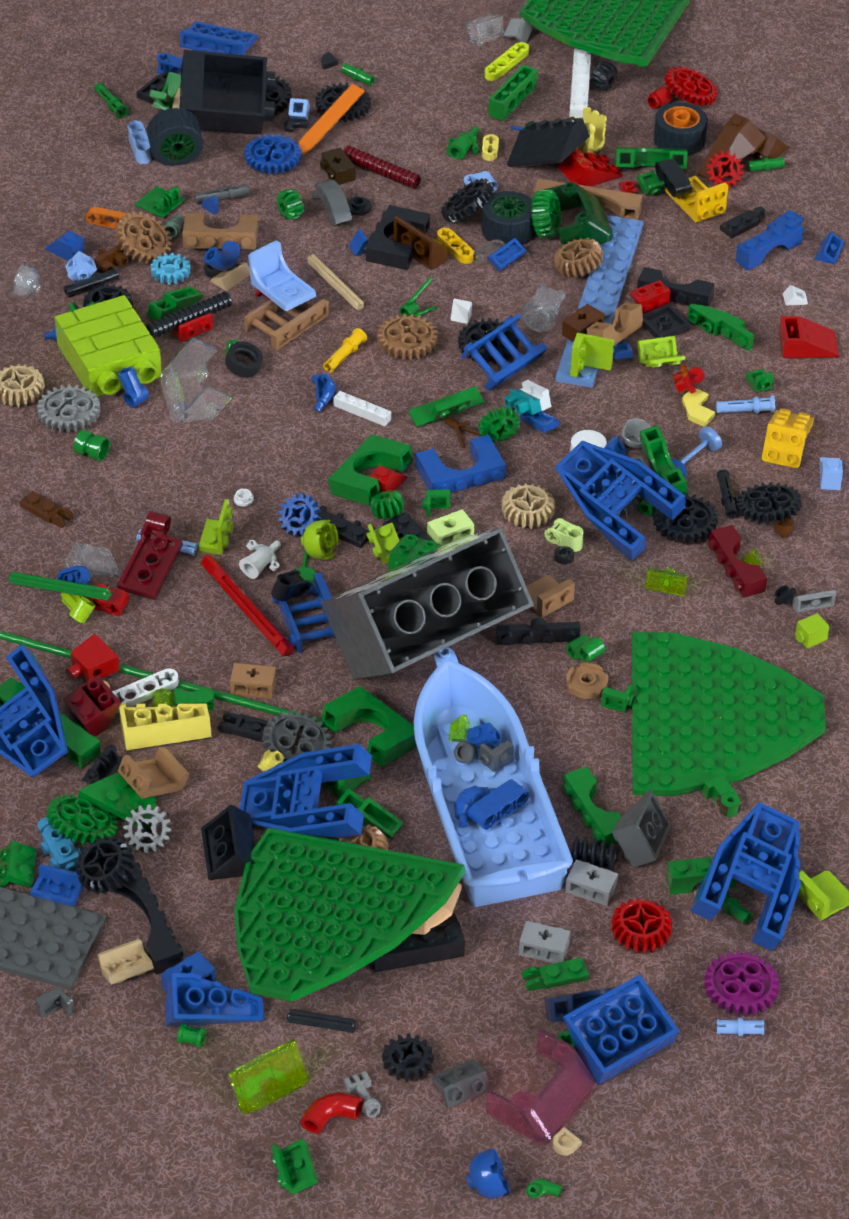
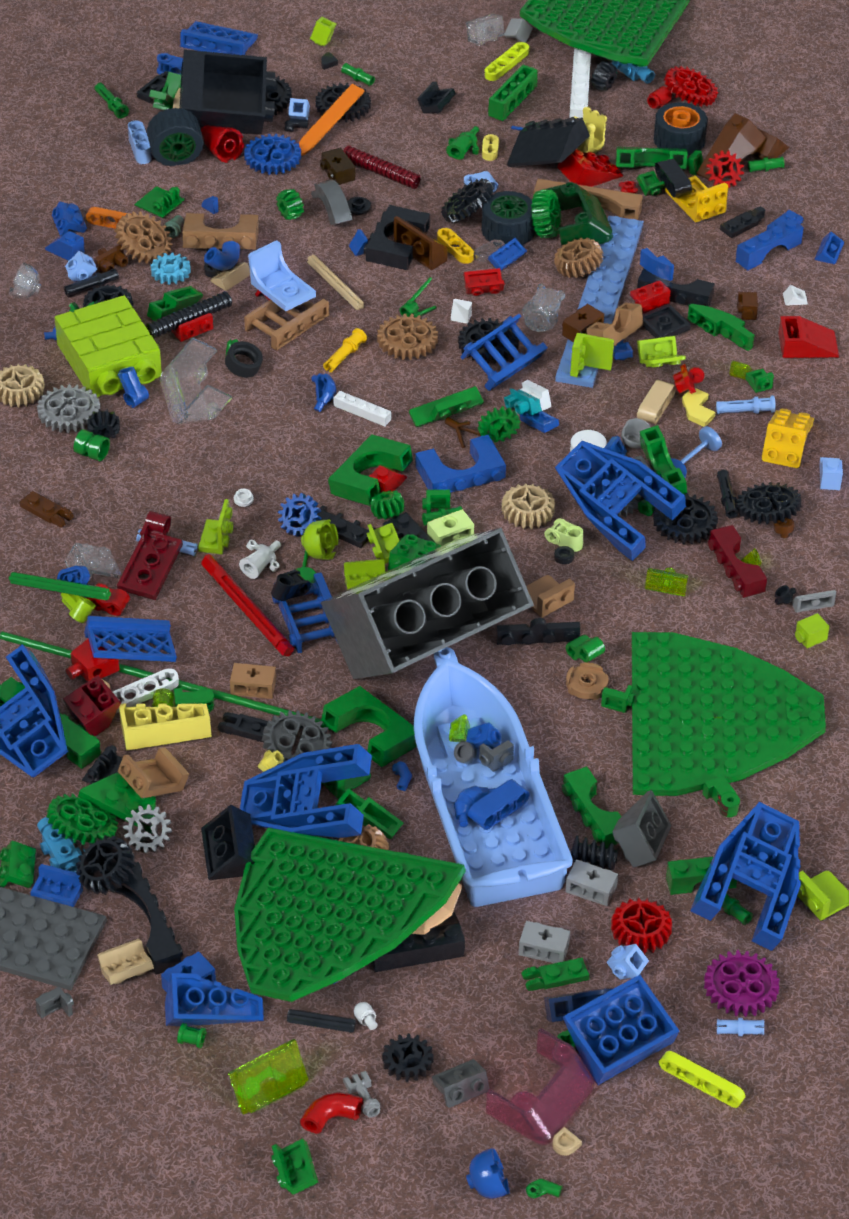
dark grey pin [195,184,249,204] -> none
none -> blue bracket [52,201,87,236]
none -> blue fence [84,616,177,662]
none -> black gear [87,409,120,438]
none -> red cone [201,125,244,163]
none -> lime brick [310,17,336,46]
none -> lime bracket [344,559,385,590]
none -> white cylinder [354,1002,378,1030]
none -> blue arm [392,761,412,791]
none -> black bracket [417,81,456,114]
none -> green pin [422,506,462,526]
none -> red bracket [463,268,505,296]
none -> light blue brick [607,944,649,979]
none -> dark azure brick [612,60,655,84]
none -> tan beam [637,379,676,424]
none -> blue slope [640,248,674,281]
none -> neon yellow beam [659,1051,745,1108]
none -> green plate [687,150,703,175]
none -> clear neon green slope [729,360,752,380]
none -> reddish brown brick [737,292,758,320]

